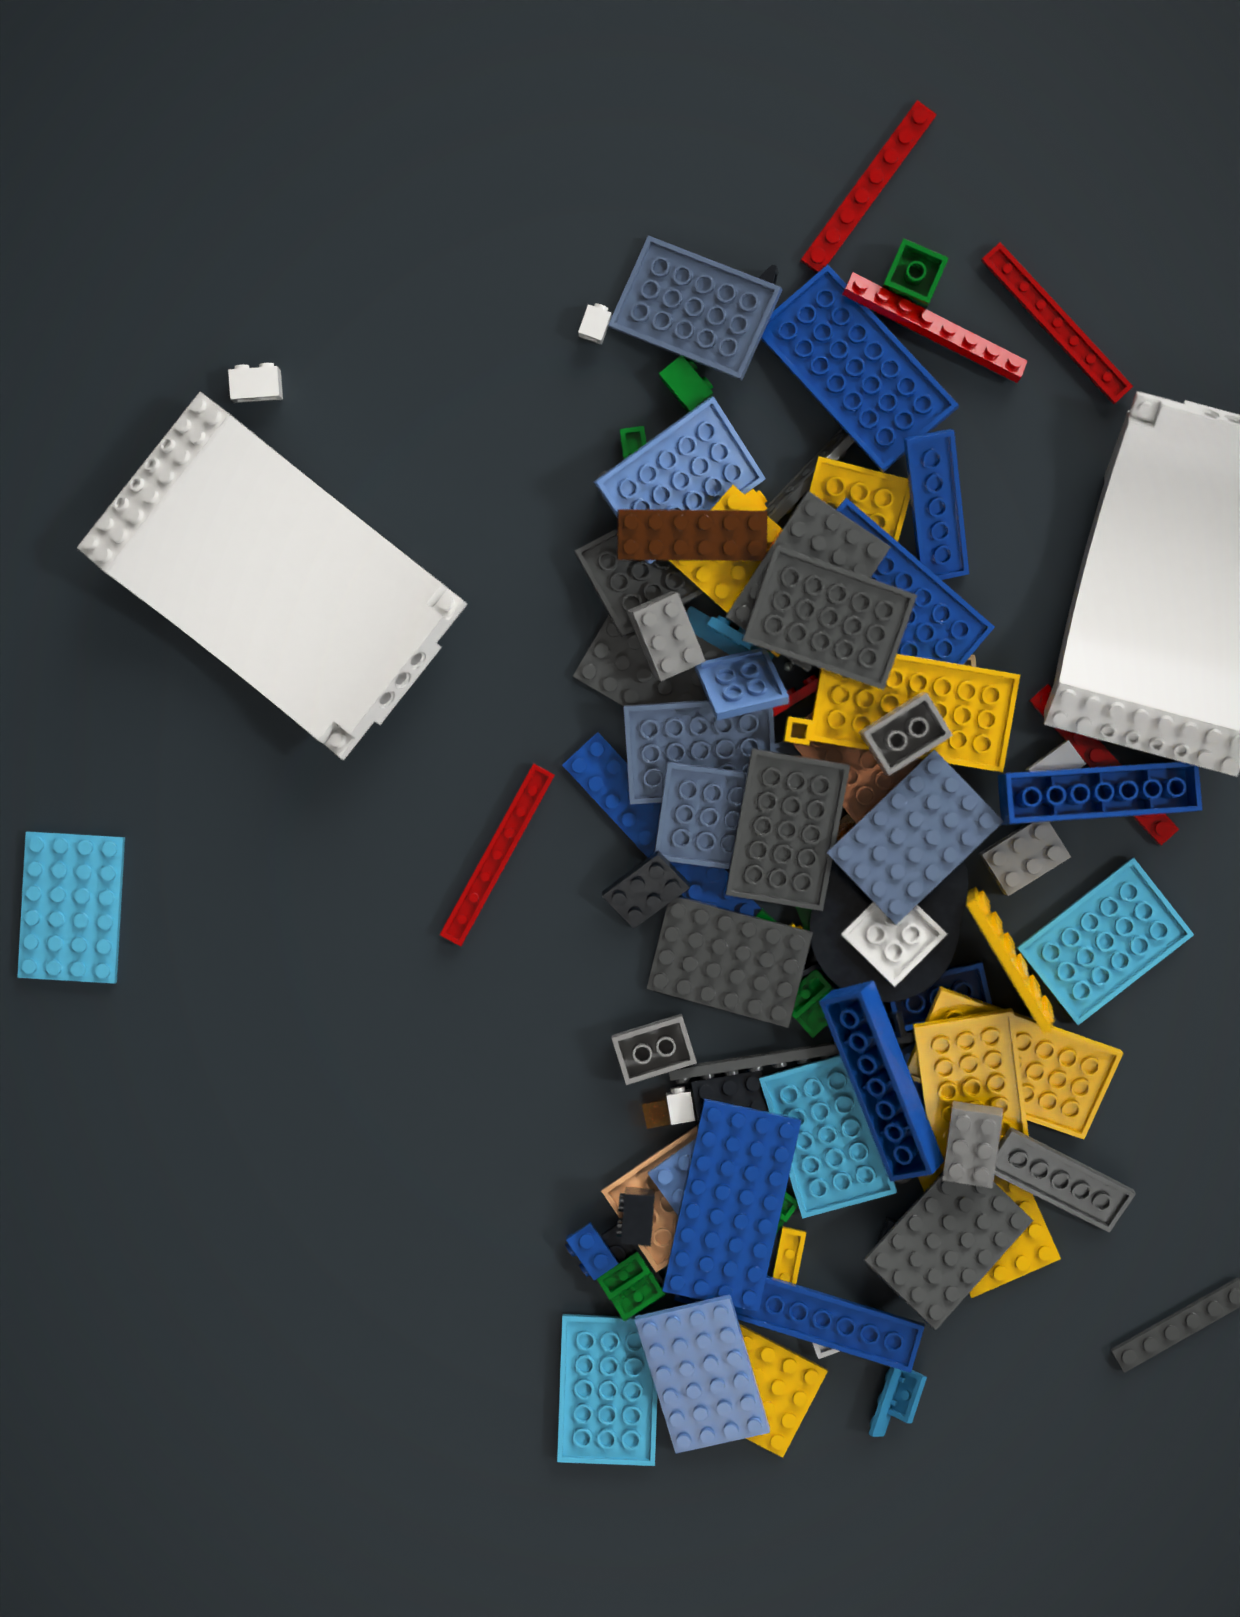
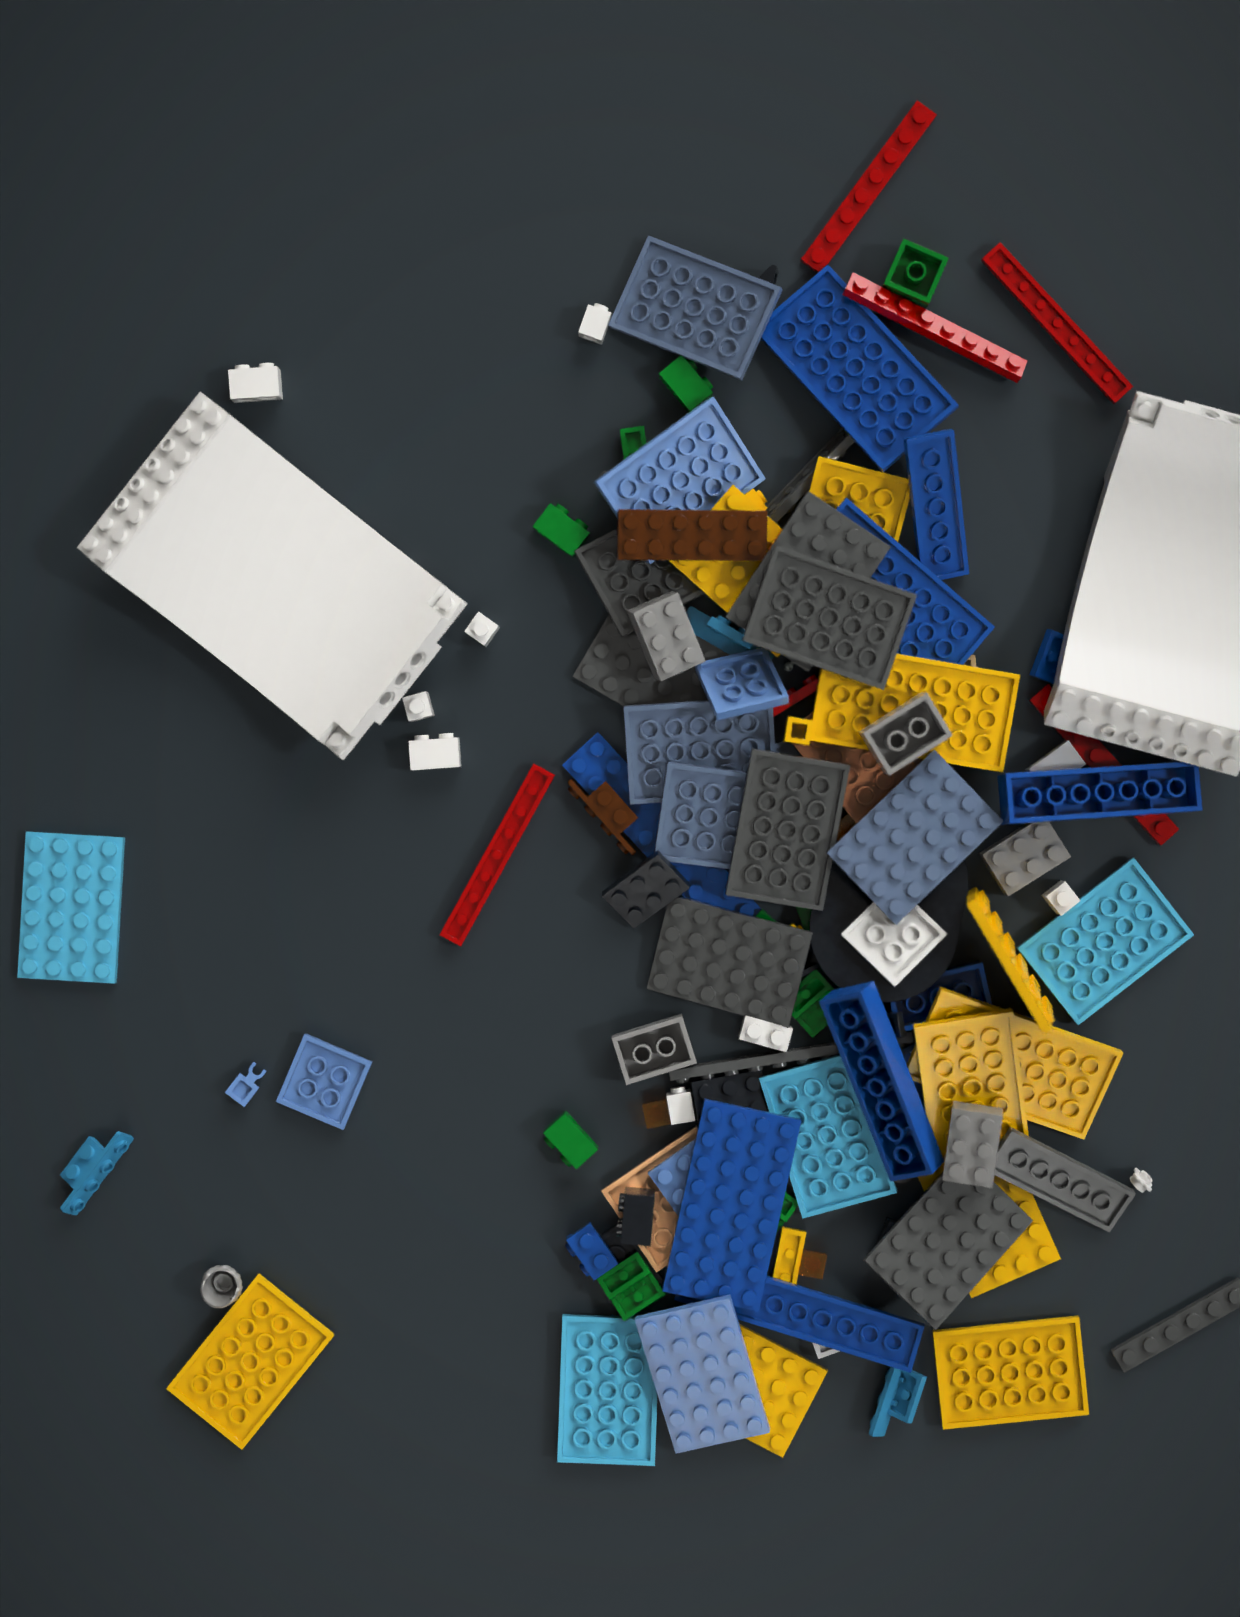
none -> dark azure bracket [60,1131,134,1216]
none -> yellow plate [166,1273,335,1450]
none -> light grey hair [200,1265,243,1309]
none -> medium blue plate [225,1062,266,1107]
none -> medium blue plate [276,1033,373,1130]
none -> white brick [402,691,435,722]
none -> white brick [409,733,461,770]
none -> white brick [464,611,500,647]
none -> green brick [533,503,590,558]
none -> green brick [543,1110,598,1169]
none -> reddish brown bracket [568,779,638,856]
none -> white brick [738,1015,793,1052]
none -> clear orange plate [798,1249,827,1279]
none -> yellow plate [932,1315,1089,1430]
none -> blue bracket [1029,629,1064,685]
none -> white brick [1041,880,1081,916]
none -> white plate [1130,1168,1152,1193]

